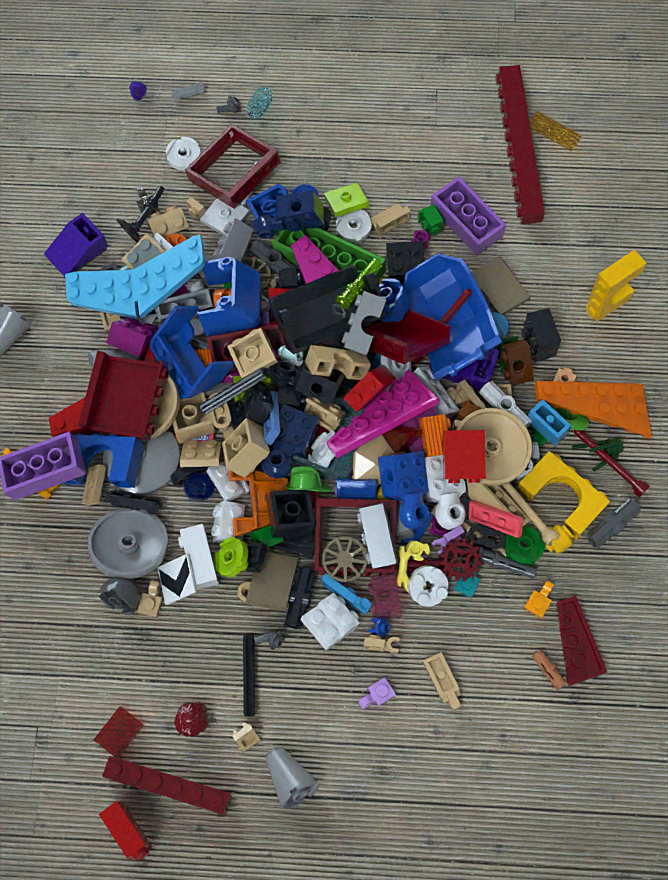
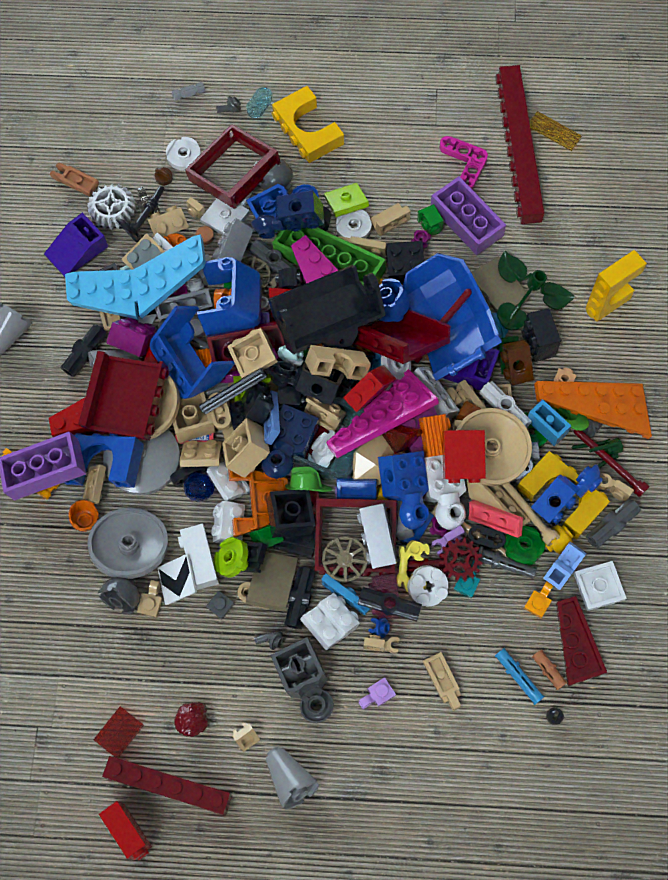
black plate [105,490,163,514] -> none
dark purple tile [129,81,147,100] -> none
black axle [243,635,255,717] -> none
clear neon green pin [335,258,382,309] -> none
light grey arch [341,291,386,355] -> none
none -> nougat hinge [50,162,99,197]
none -> black piece [61,324,108,377]
none -> orange hair [68,499,99,532]
none -> white gear [87,184,136,230]
none -> reddish brown tile [155,167,173,186]
none -> nougat tile [196,226,214,245]
none -> dark grey plate [206,591,235,620]
none -> dark grey cylinder [259,159,293,191]
none -> dark grey brick [270,637,334,723]
none -> yellow arch [271,86,344,163]
none -> tan hinge [338,236,386,256]
none -> black piece [358,587,422,622]
none -> dark pink beam [439,136,488,190]
none -> dark azure pin [495,648,545,705]
none -> dark green plant [497,251,575,331]
none -> blue brick [531,464,603,526]
none -> light blue brick [544,542,587,590]
none -> black hinge [546,708,564,725]
none -> white plate [573,561,627,611]
none -> dark grey plate [582,419,602,438]
none -> tan plate [598,473,634,501]

